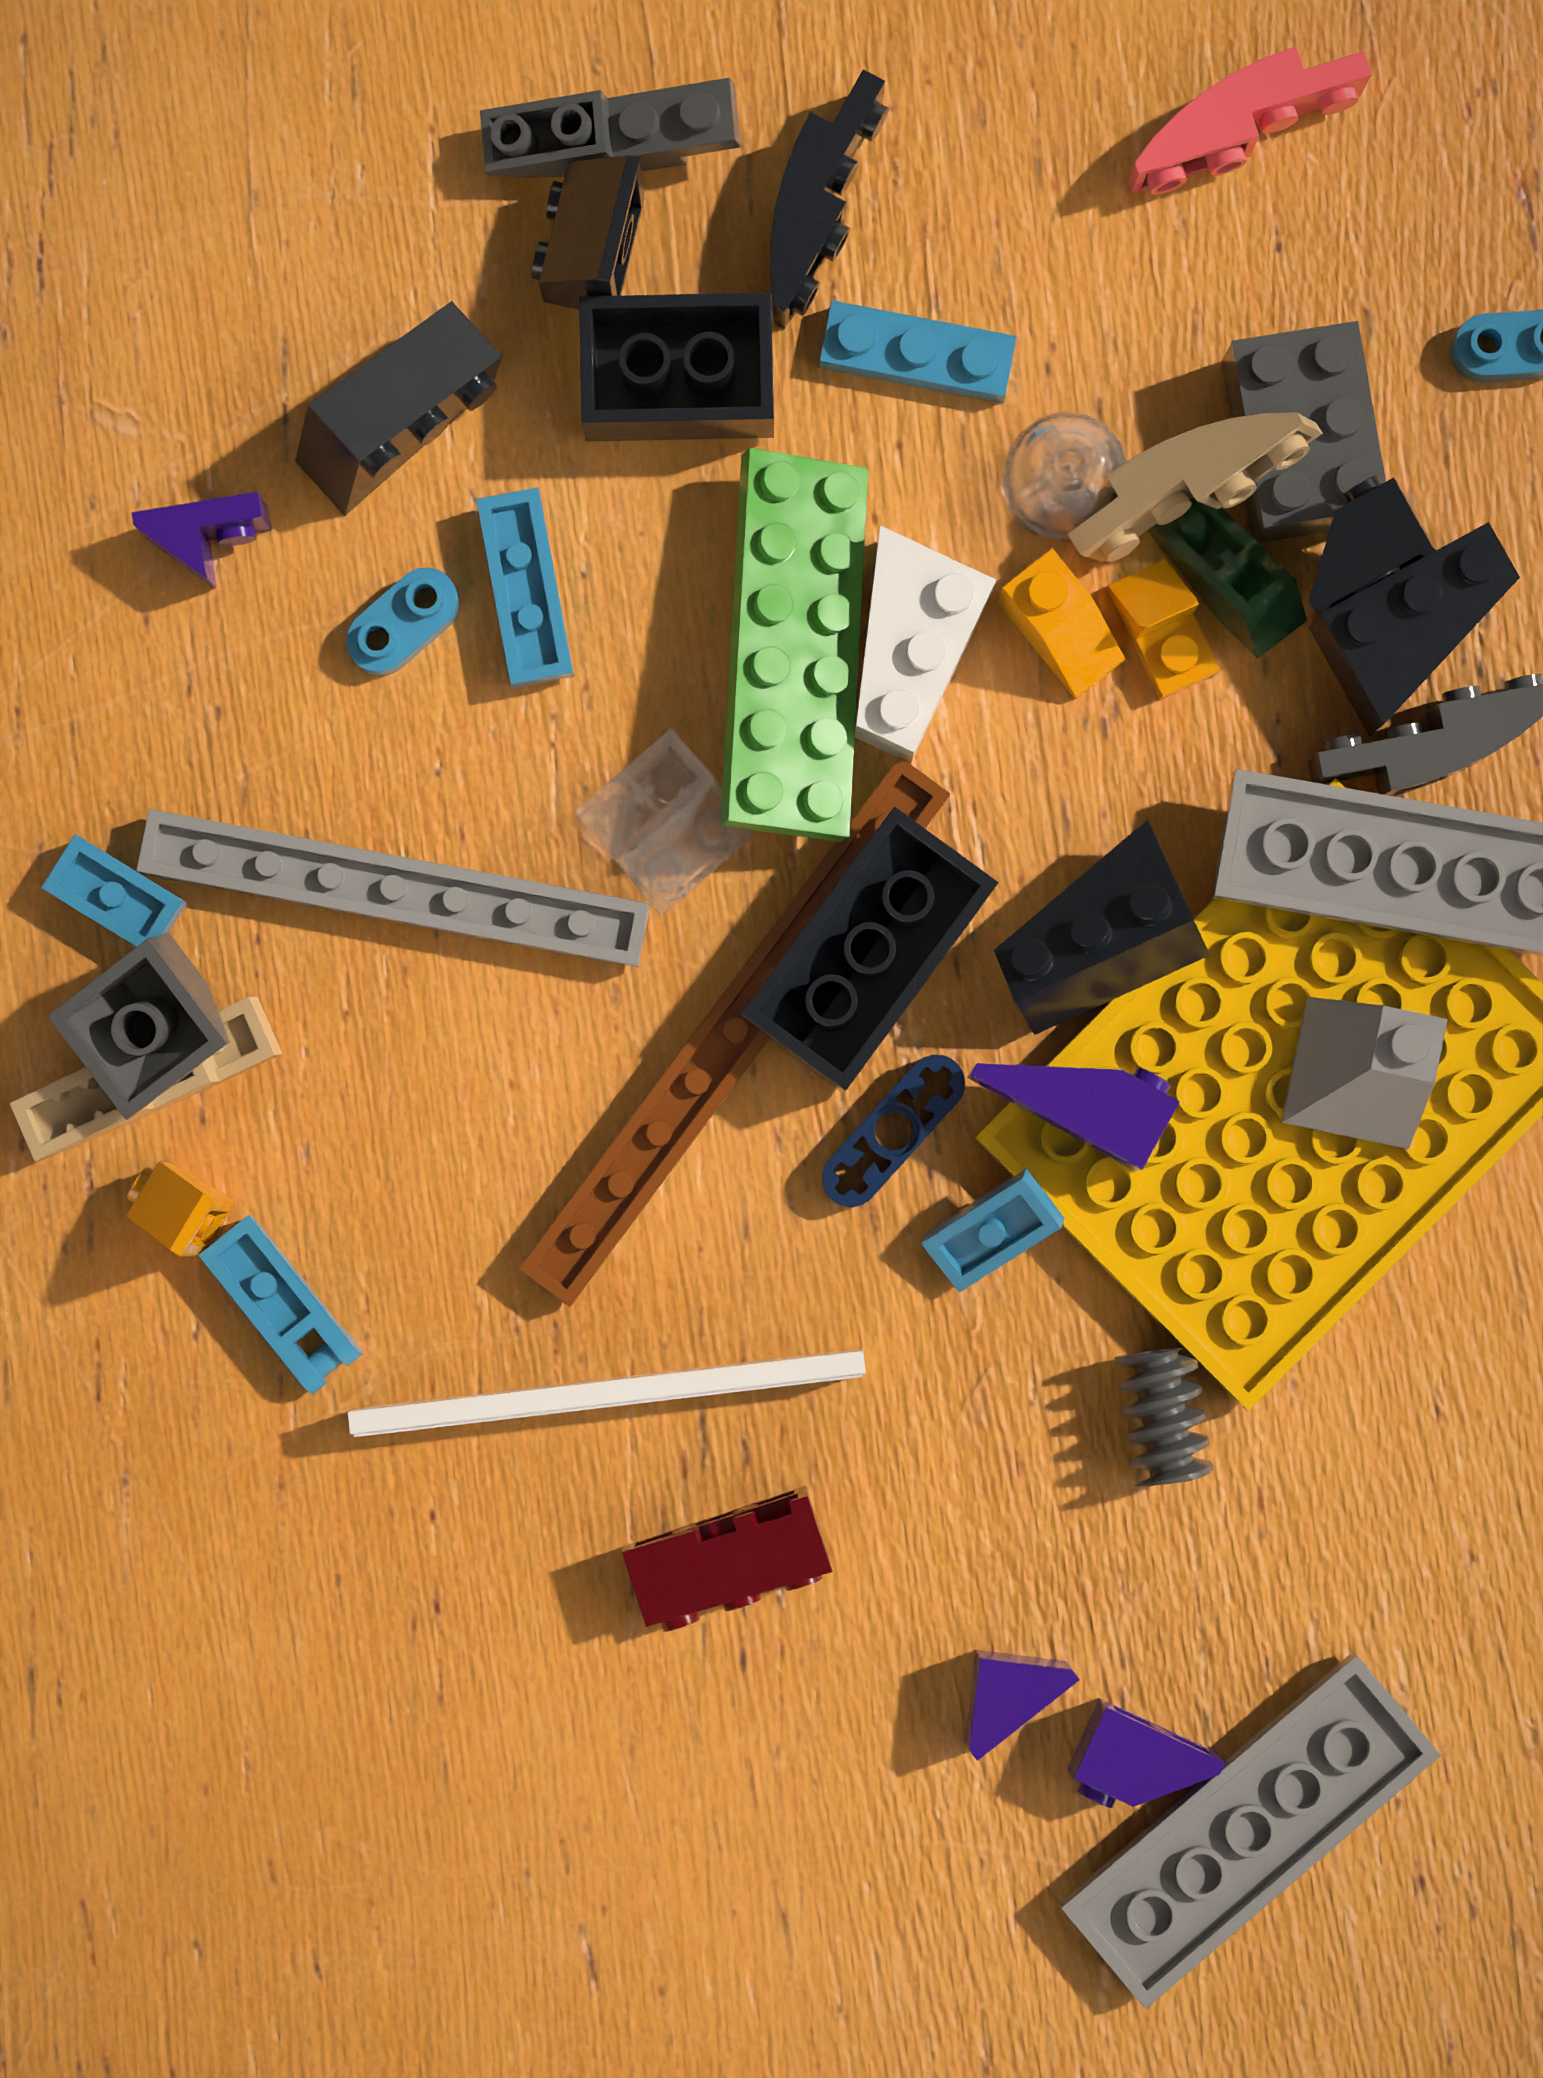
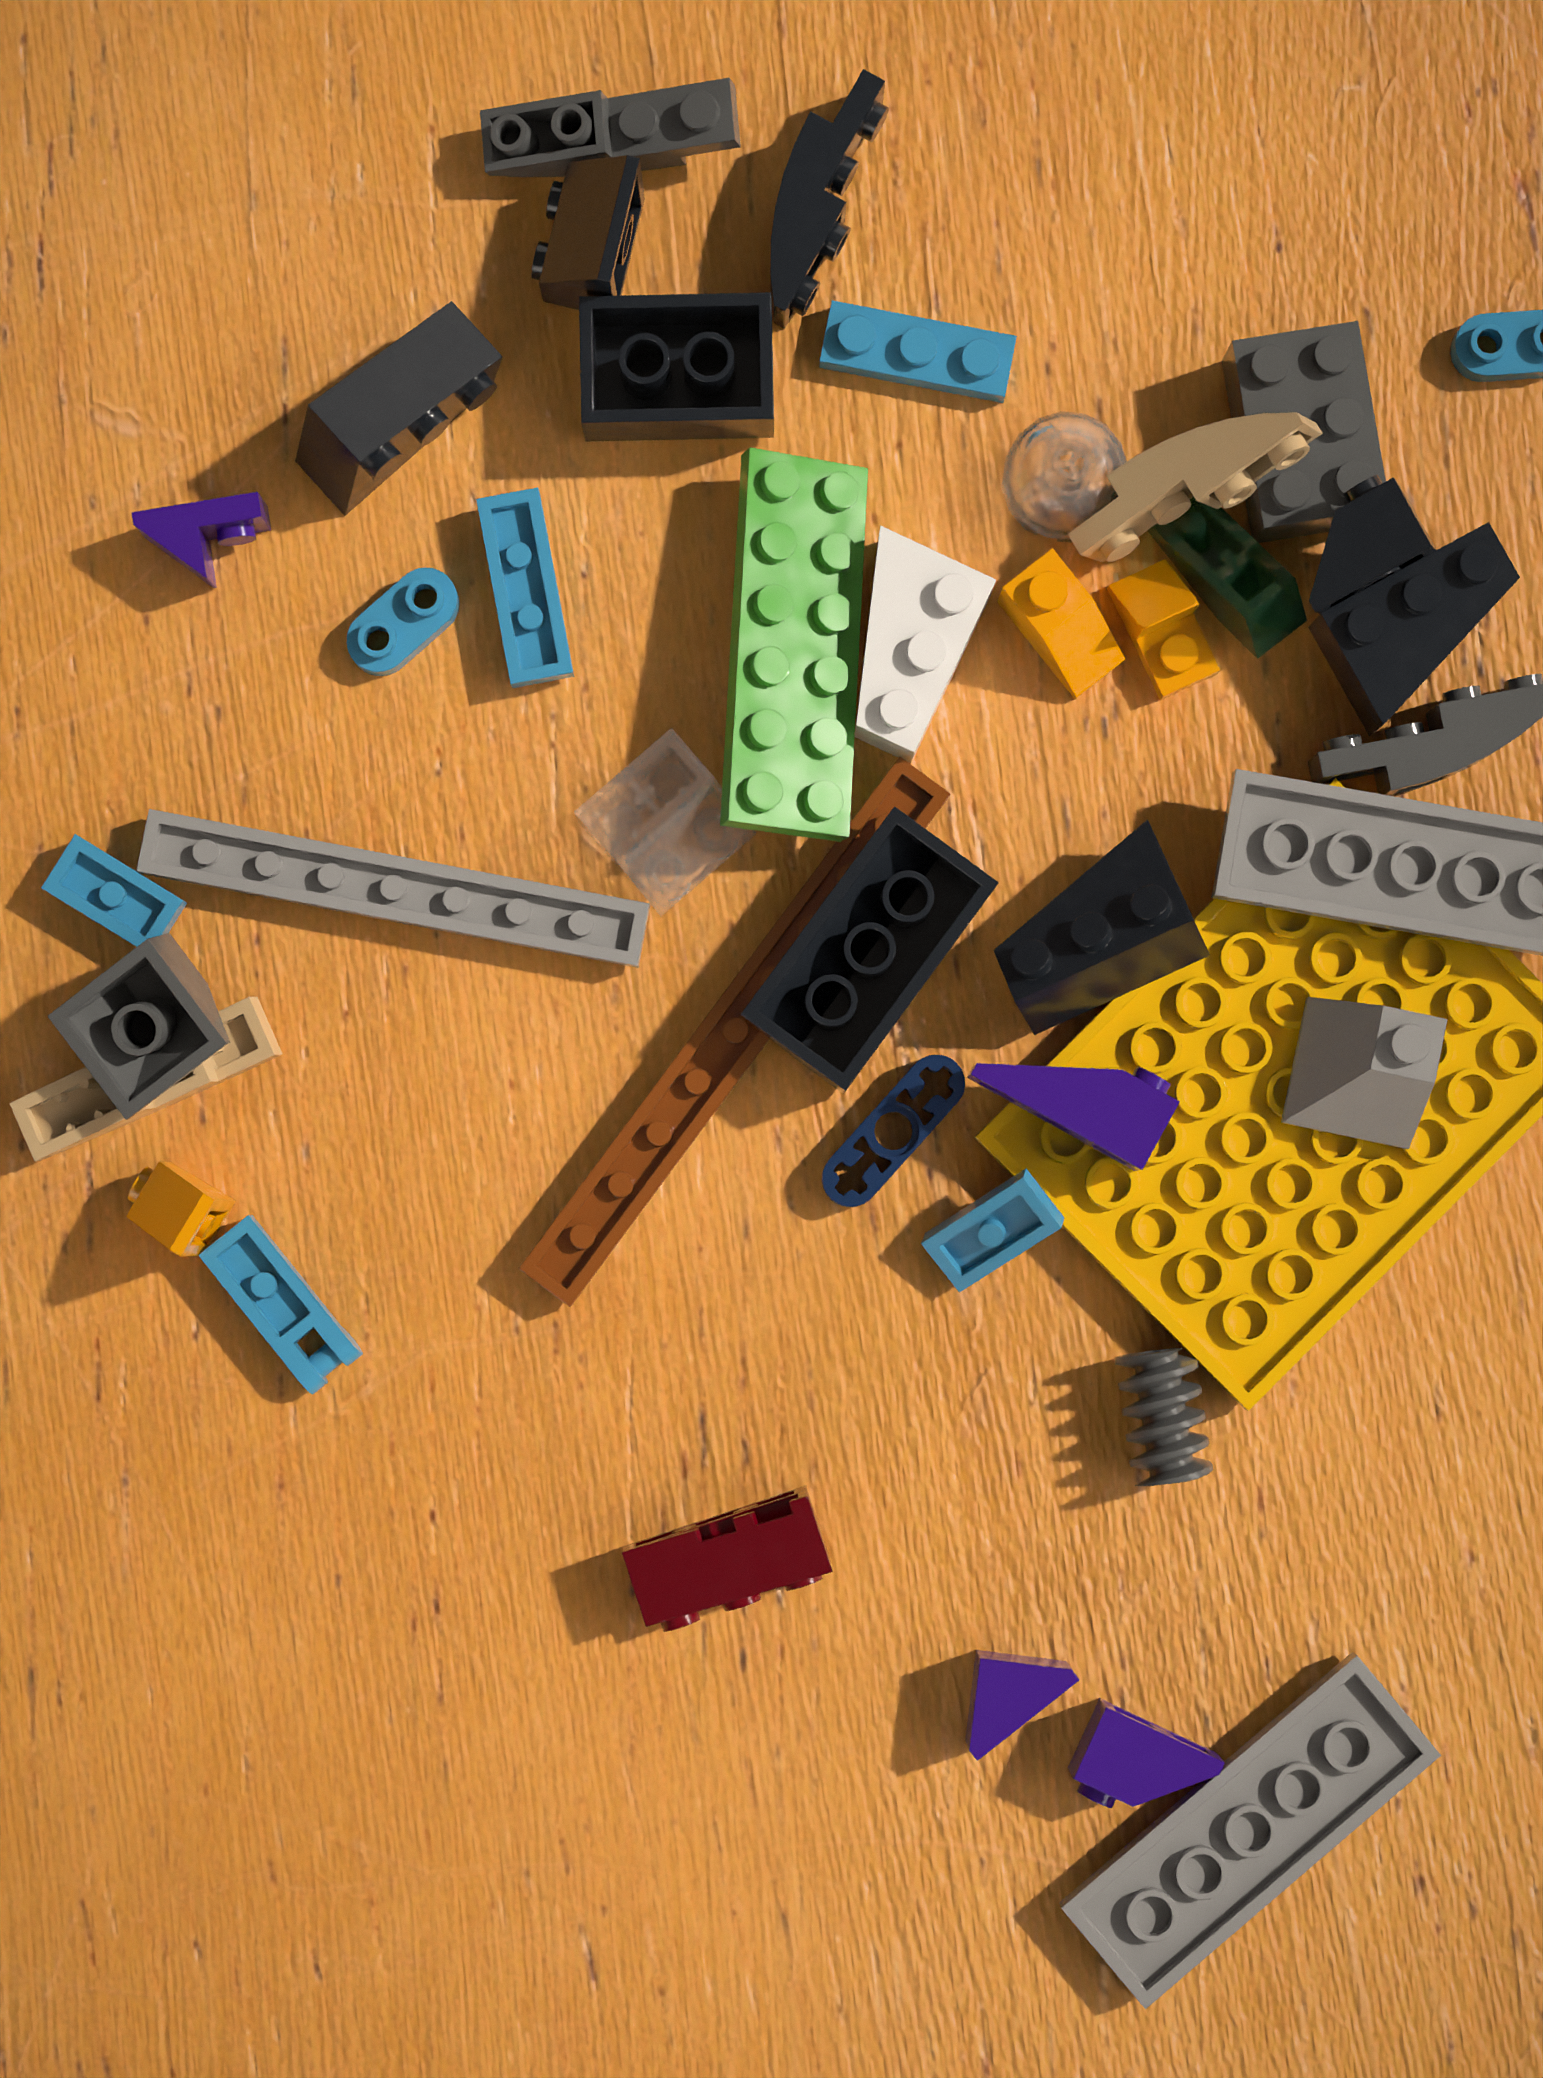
white tile [348,1348,866,1437] -> none
coral slope [1128,46,1372,194] -> none

